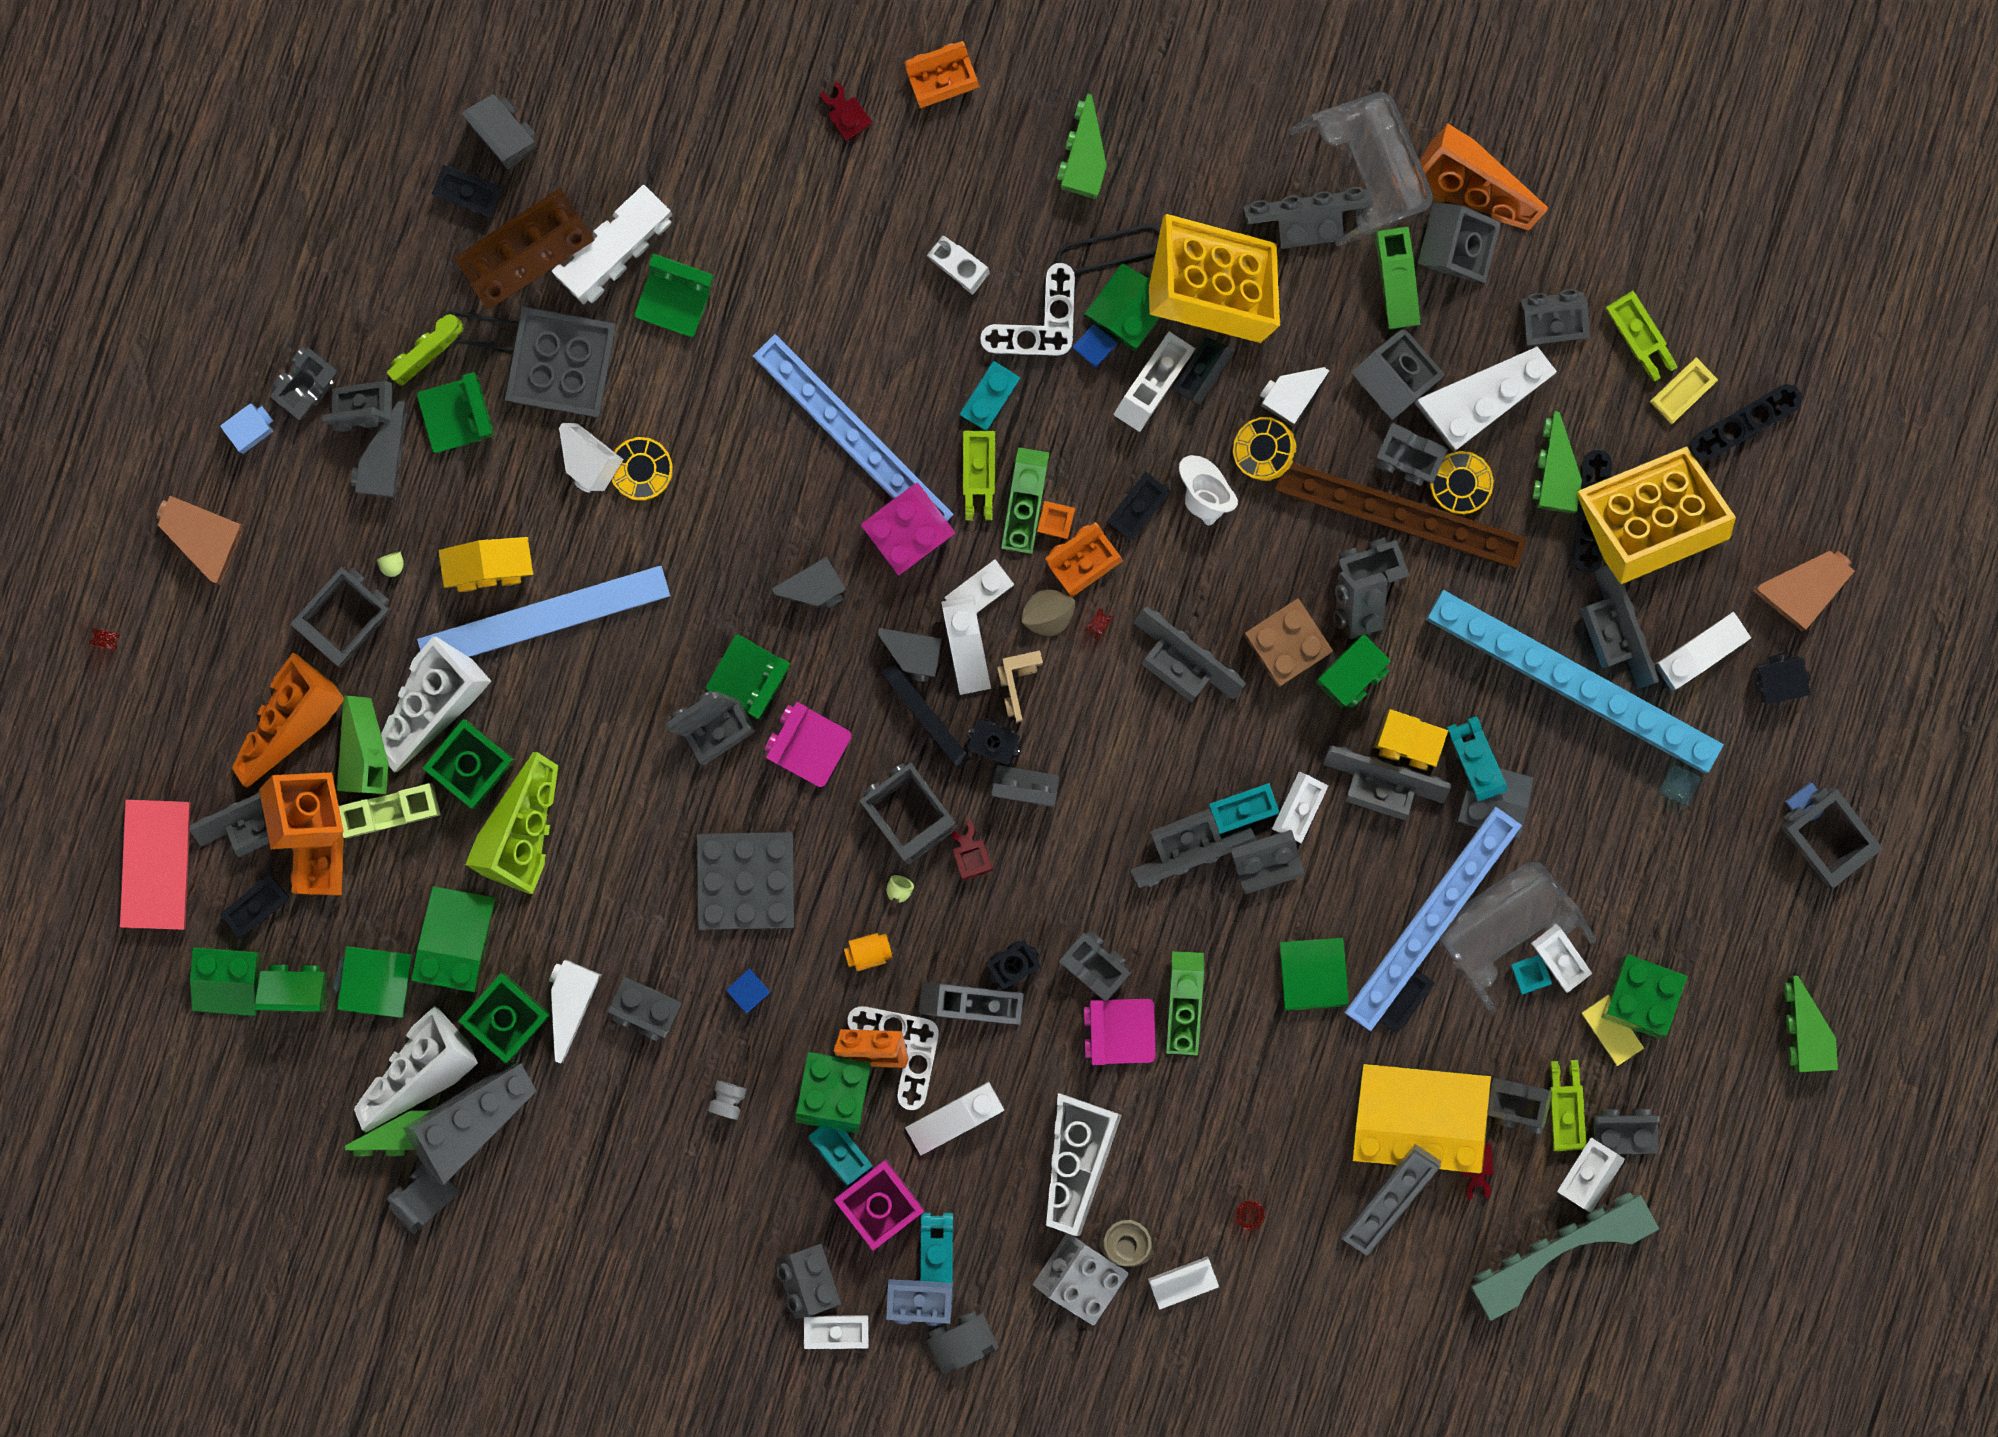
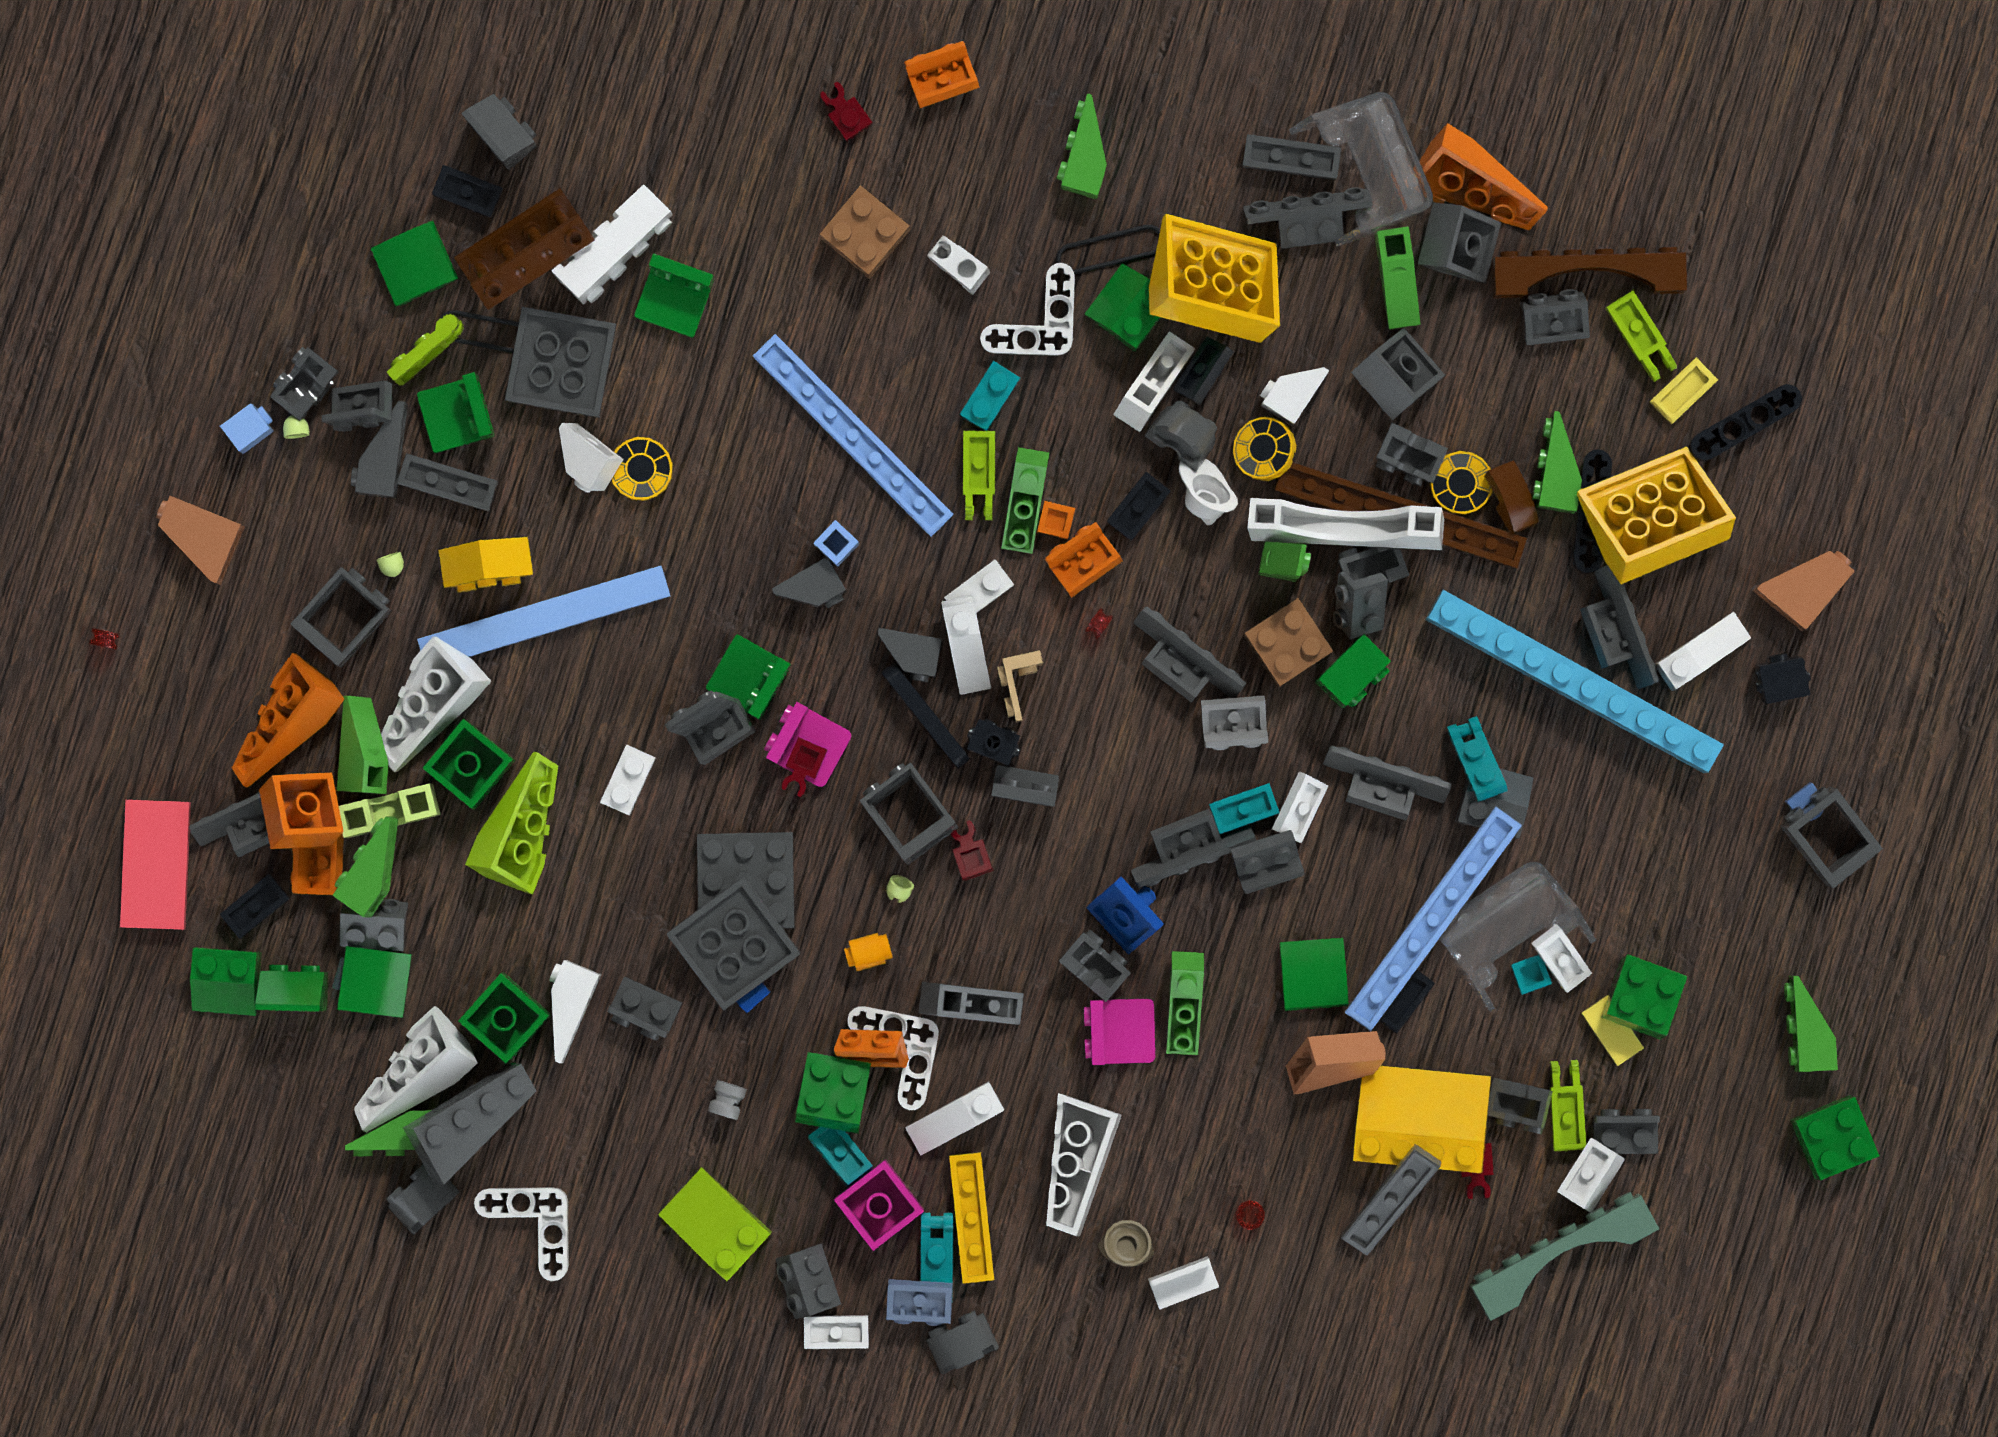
green slope [411,886,496,992] -> none
dark pink brick [860,482,956,576] -> none
black head [986,939,1041,990] -> none
dark tan piece [1022,589,1075,637] -> none
light grey bracket [1032,1233,1128,1325] -> none
blue slope [1072,324,1117,369] -> none
yellow brick [1373,709,1448,771] -> none
white wedge [1414,347,1557,453] -> none
clear light blue plate [1658,763,1702,806] -> none
none -> yellowish green hinge [283,415,310,439]
none -> bright green slope [332,816,398,917]
none -> dark grey bracket [340,899,408,951]
none -> green slope [371,221,458,306]
none -> dark grey plate [397,453,498,512]
none -> white beam [474,1187,569,1281]
none -> white plate [600,744,656,816]
none -> lime slope [658,1167,772,1281]
none -> dark grey plate [666,876,801,1011]
none -> dark red plate [782,737,828,797]
none -> light blue brick [814,520,859,567]
none -> medium nougat brick [820,185,910,279]
none -> yellow plate [949,1152,994,1284]
none -> blue tile [1086,876,1164,955]
none -> dark grey cylinder [1144,401,1217,472]
none -> light grey bracket [1201,696,1268,750]
none -> dark grey plate [1242,134,1341,180]
none -> white arch [1248,498,1444,550]
none -> bright green slope [1258,542,1311,582]
none -> nougat slope [1286,1031,1386,1094]
none -> reddish brown slope [1484,460,1539,535]
none -> reddish brown arch [1492,247,1687,299]
none -> green brick [1790,1095,1879,1181]

